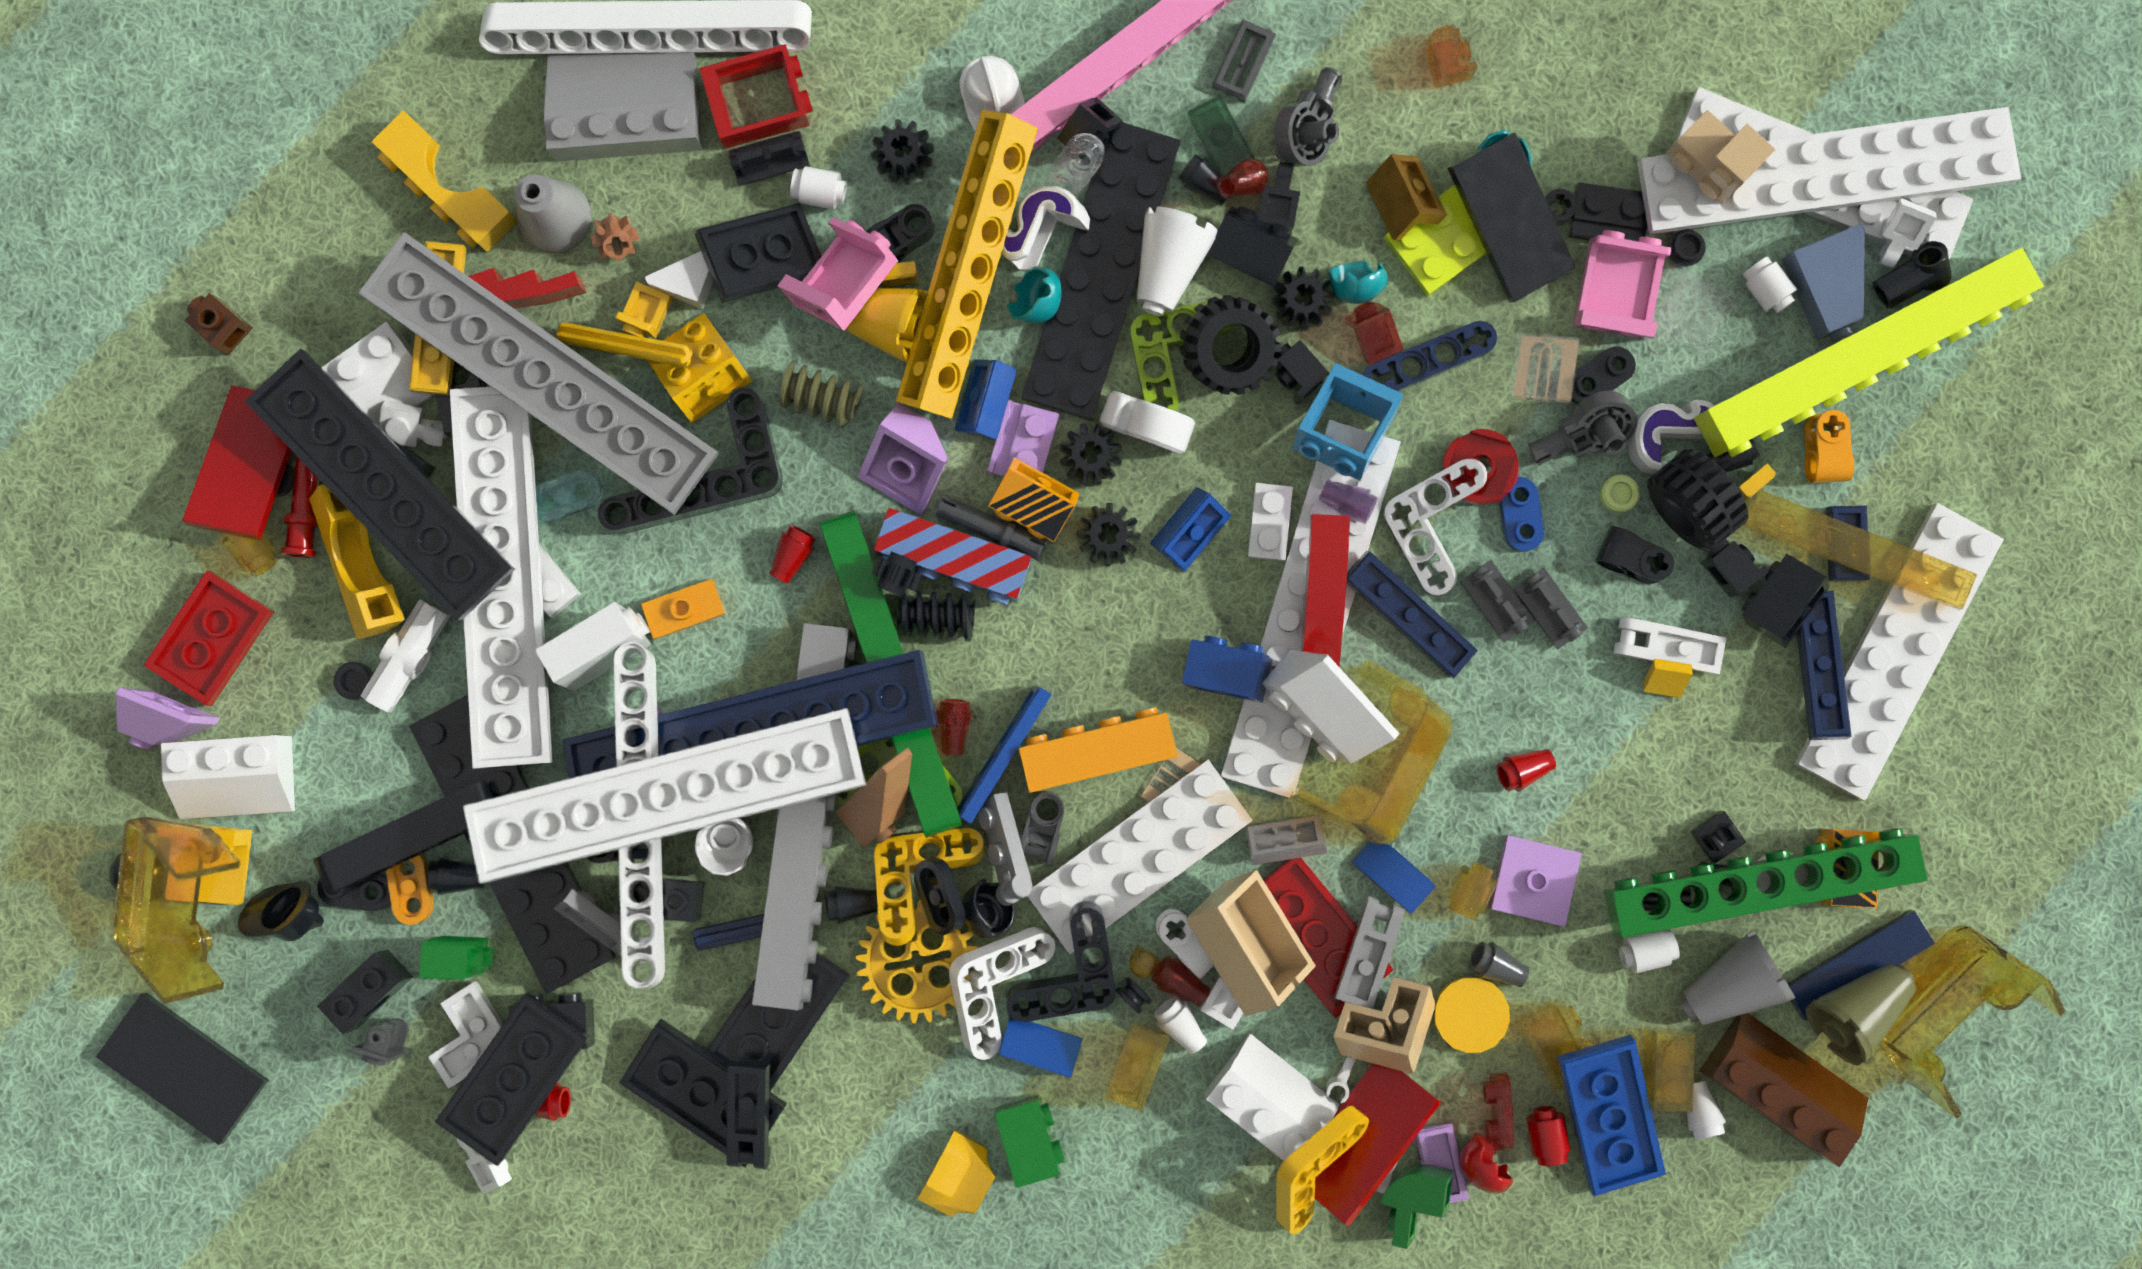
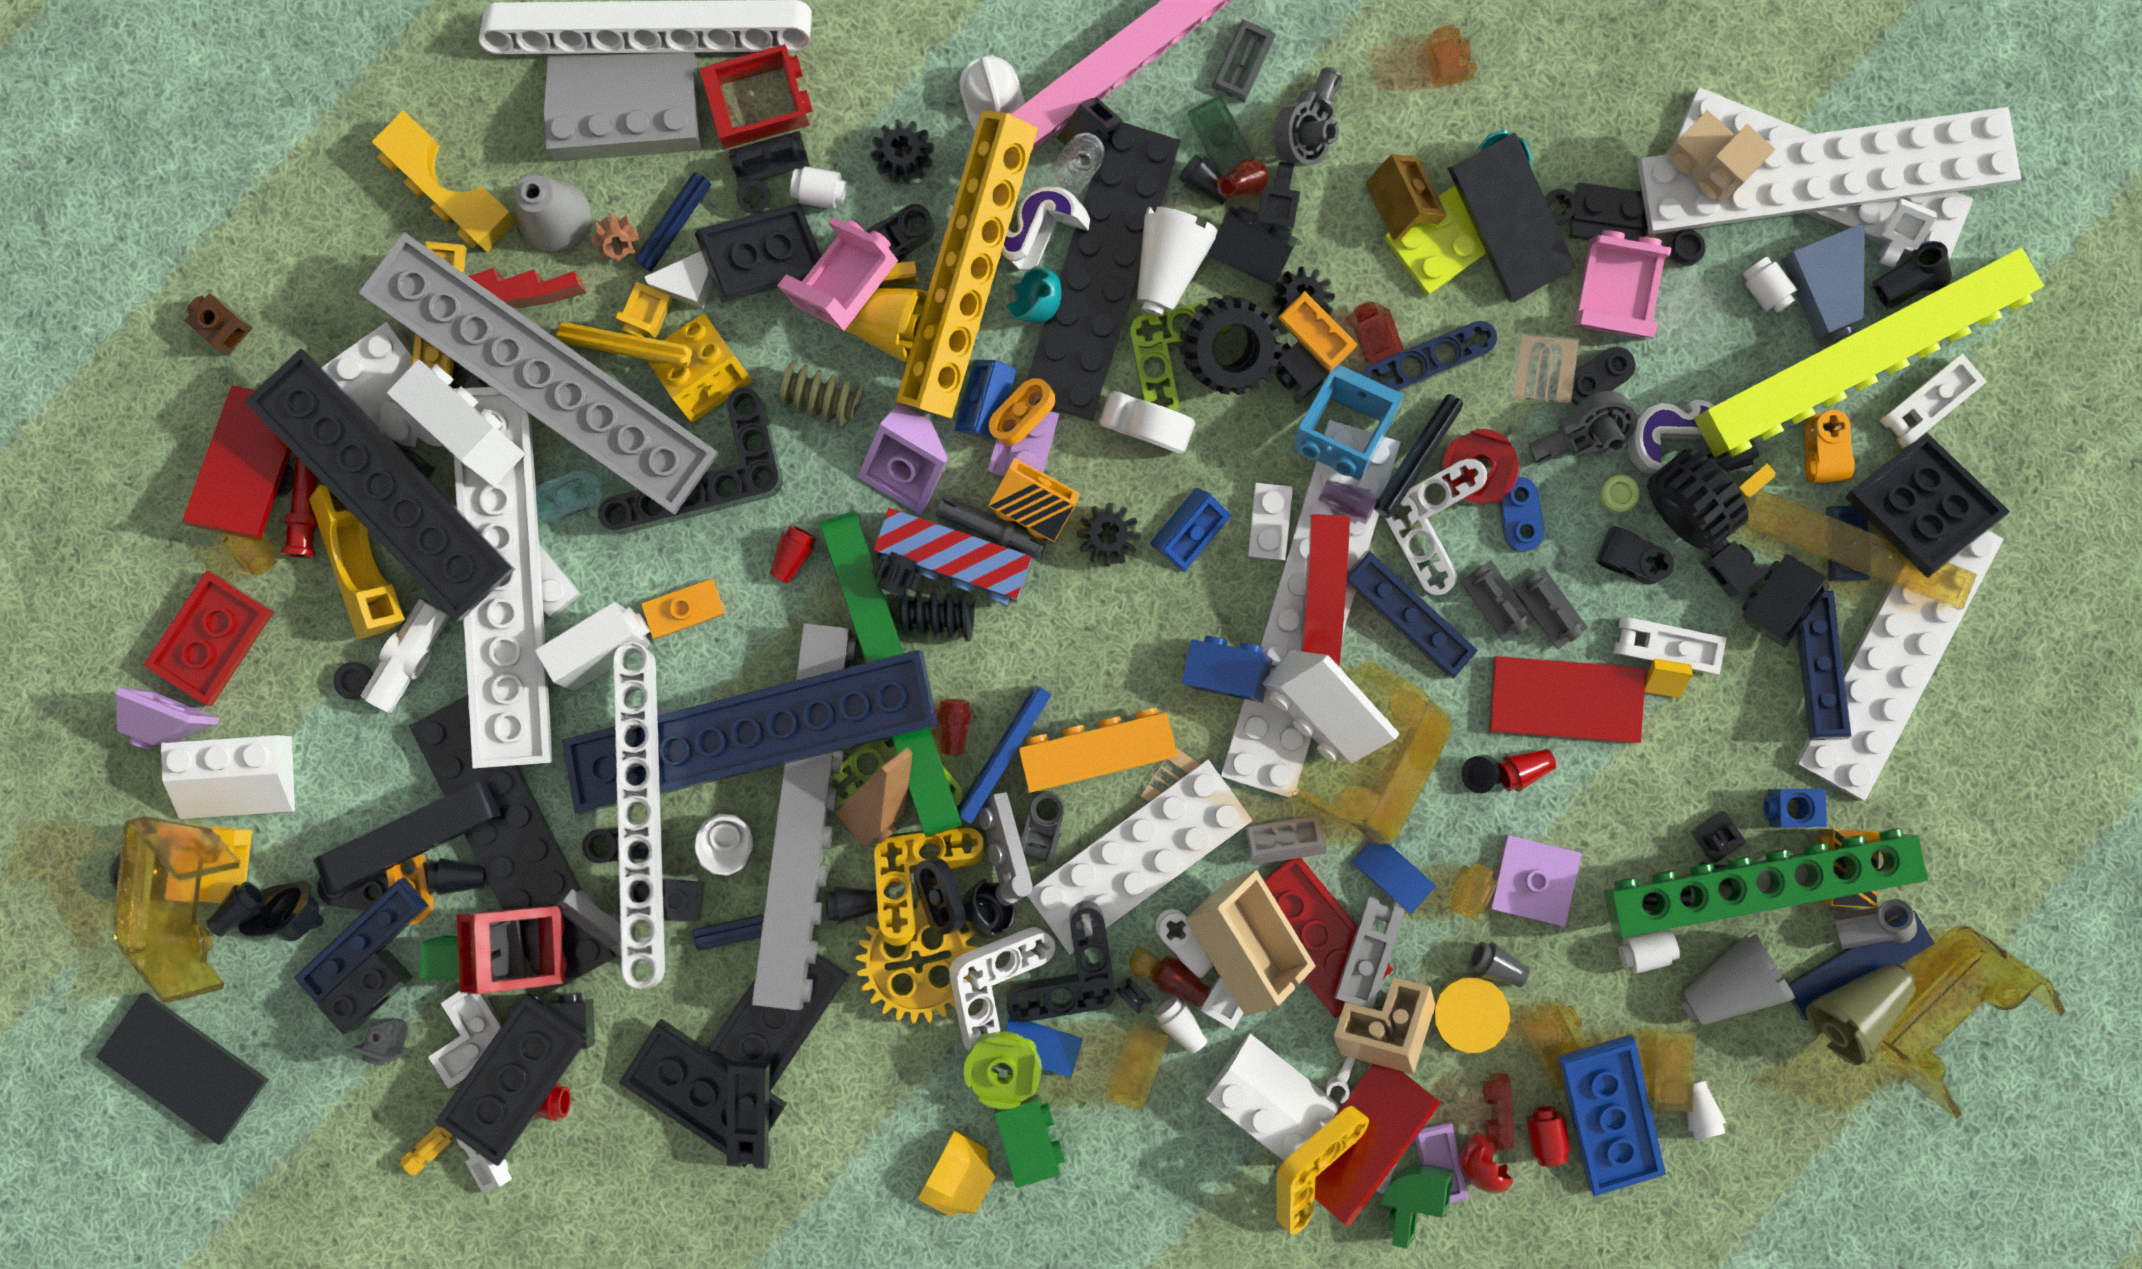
white plate [463,709,866,883] -> none
black gear [1060,423,1122,487] -> none
teal hair [1328,261,1388,304] -> none
reddish brown slope [1699,1013,1868,1167] -> none
none -> black cone [206,882,266,937]
none -> dark blue tile [294,877,429,1005]
none -> white wedge [387,359,526,487]
none -> yellow axle [400,1124,454,1176]
none -> red window [456,906,567,994]
none -> dark grey hinge [487,909,527,992]
none -> dark blue axle [634,172,711,271]
none -> black bush [736,178,770,214]
none -> lime plate [964,1031,1042,1109]
none -> light orange plate [989,378,1055,446]
none -> light orange plate [1277,291,1358,373]
none -> black axle [1374,394,1463,518]
none -> black tile [1461,754,1502,794]
none -> red tile [1489,656,1646,743]
none -> blue brick [1763,789,1827,827]
none -> light grey piece [1834,899,1917,949]
none -> black plate [1845,433,2010,579]
none -> white plate [1879,353,1987,449]

